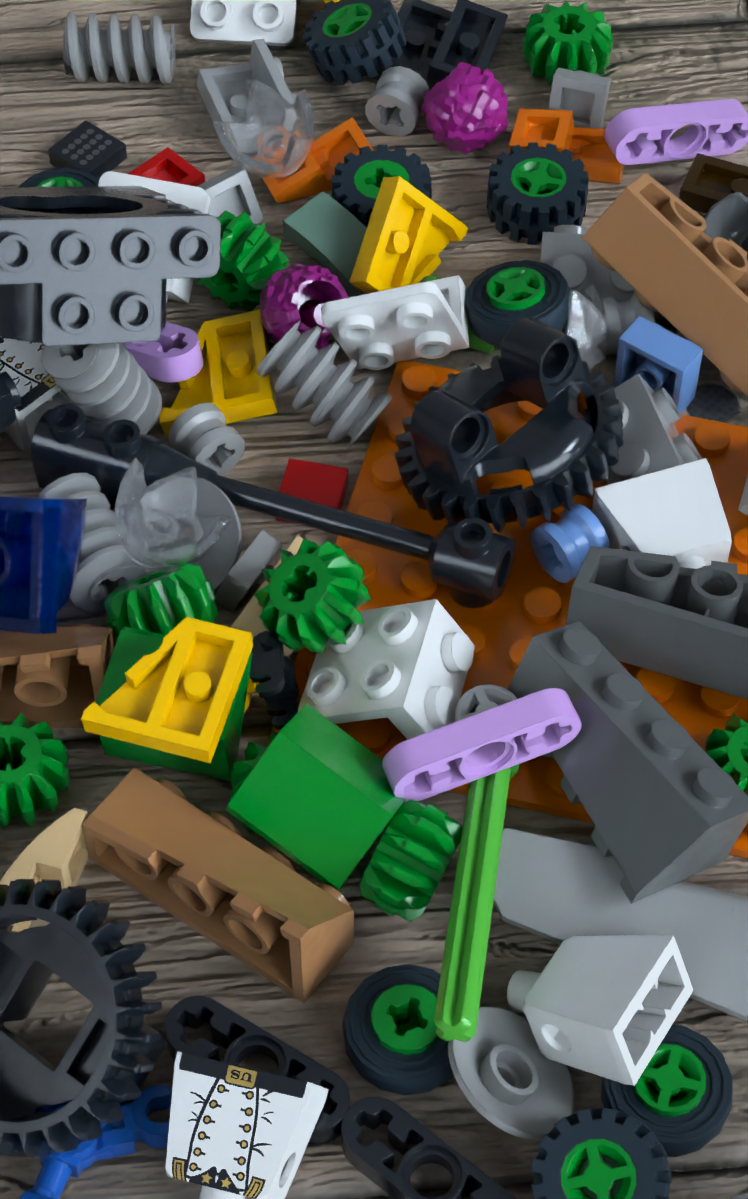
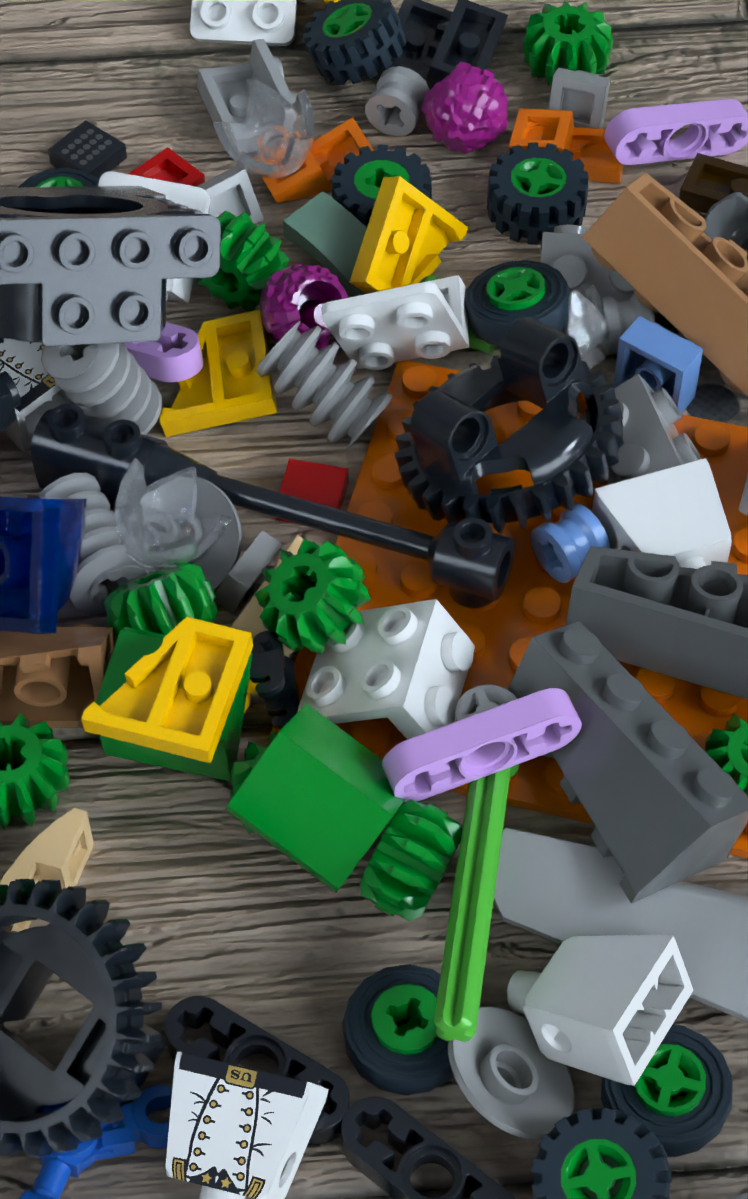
light grey piece [63,12,175,84] -> none
medium nougat wedge [81,767,354,1004] -> none
light grey wheel [168,403,245,475] -> none

